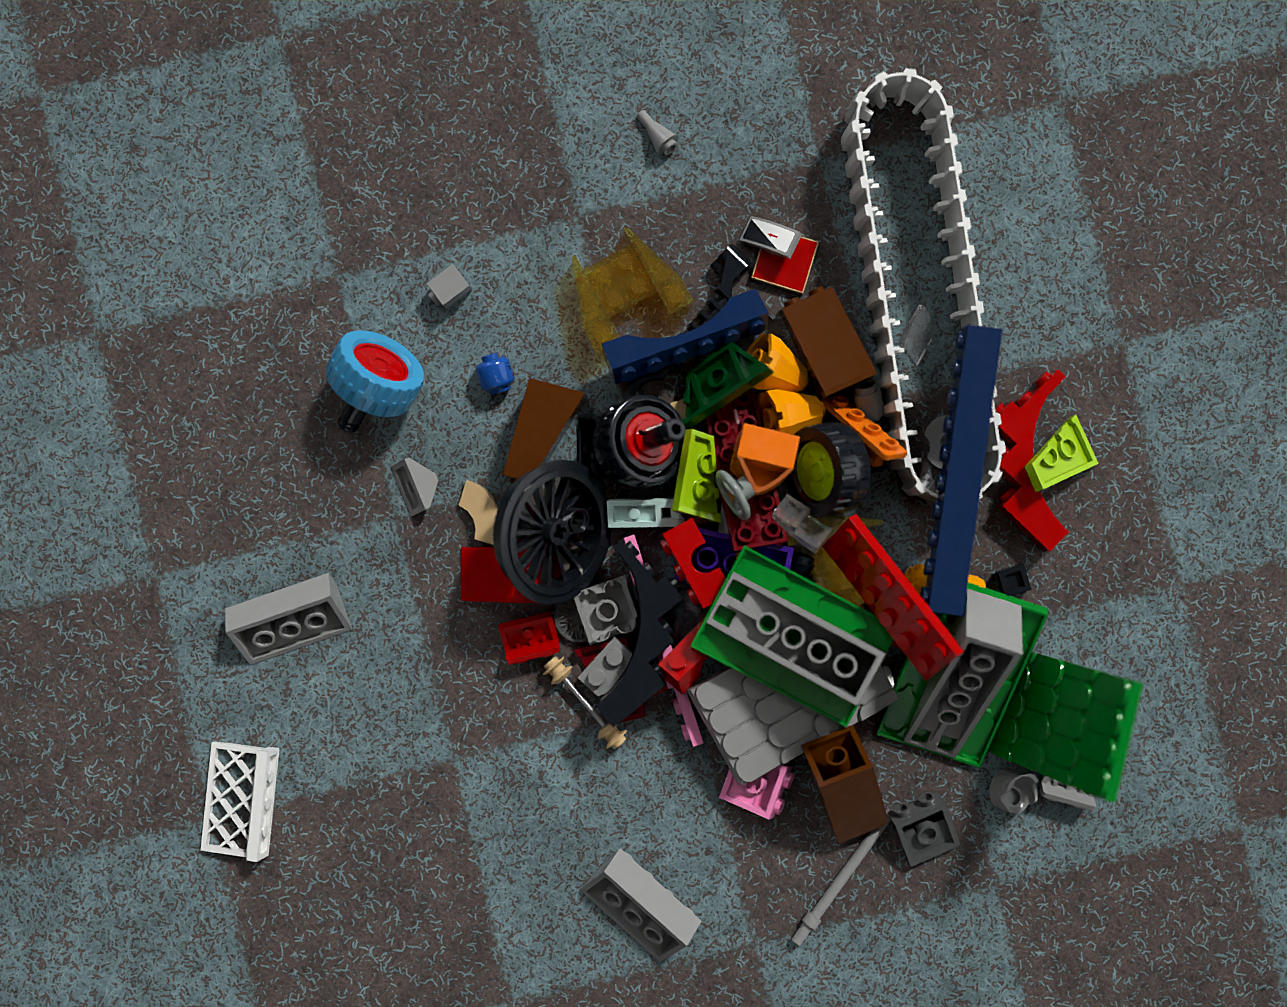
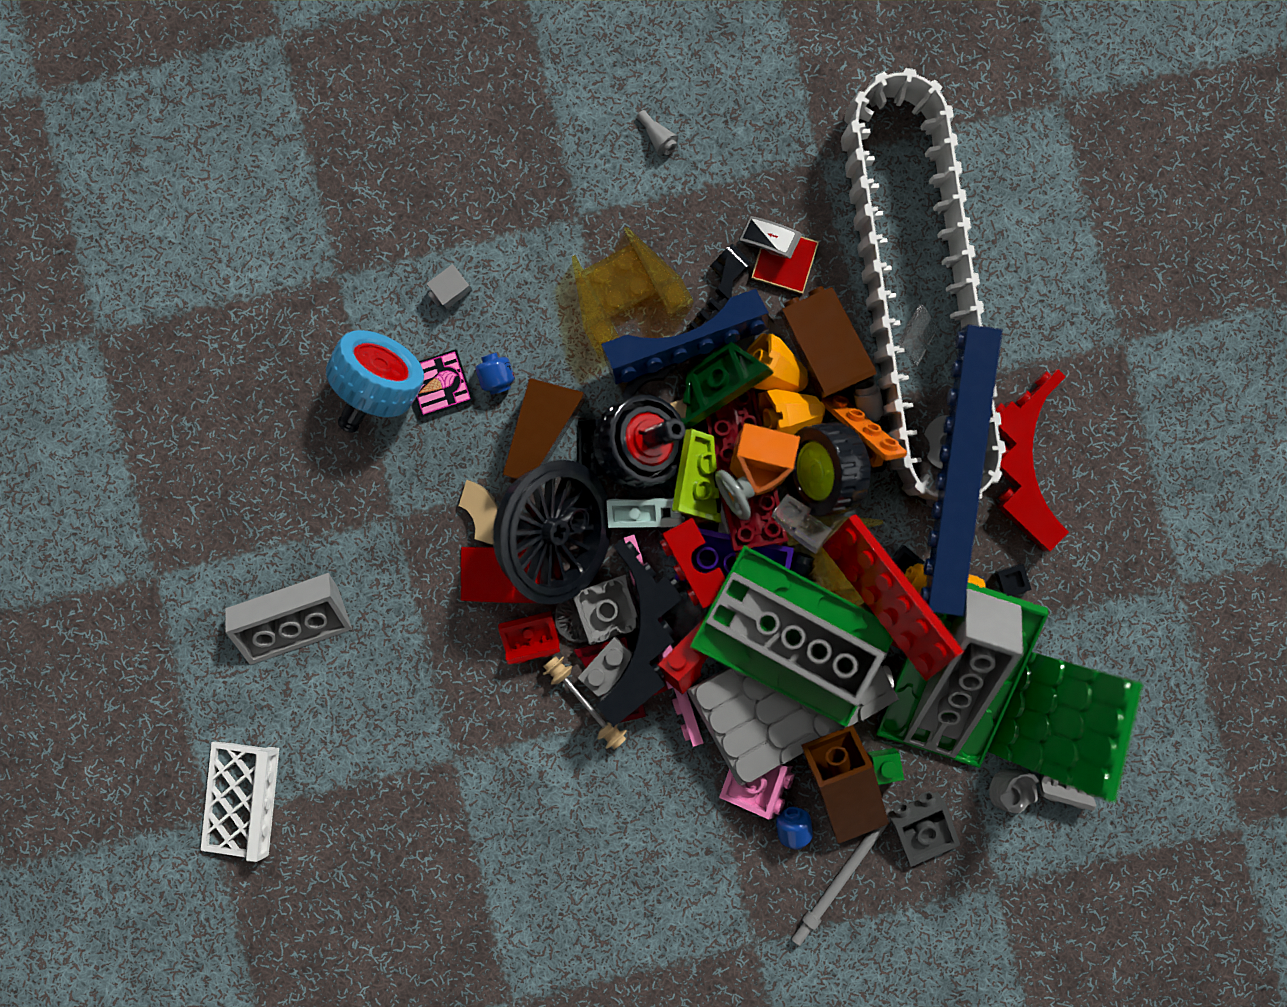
light grey slope [391,458,438,517] -> none
light grey slope [580,848,701,962] -> none
lime wing [1025,414,1099,492] -> none
none -> tile [416,349,474,418]
none -> blue head [776,807,813,850]
none -> green brick [867,748,904,785]
none -> black plate [891,544,925,575]

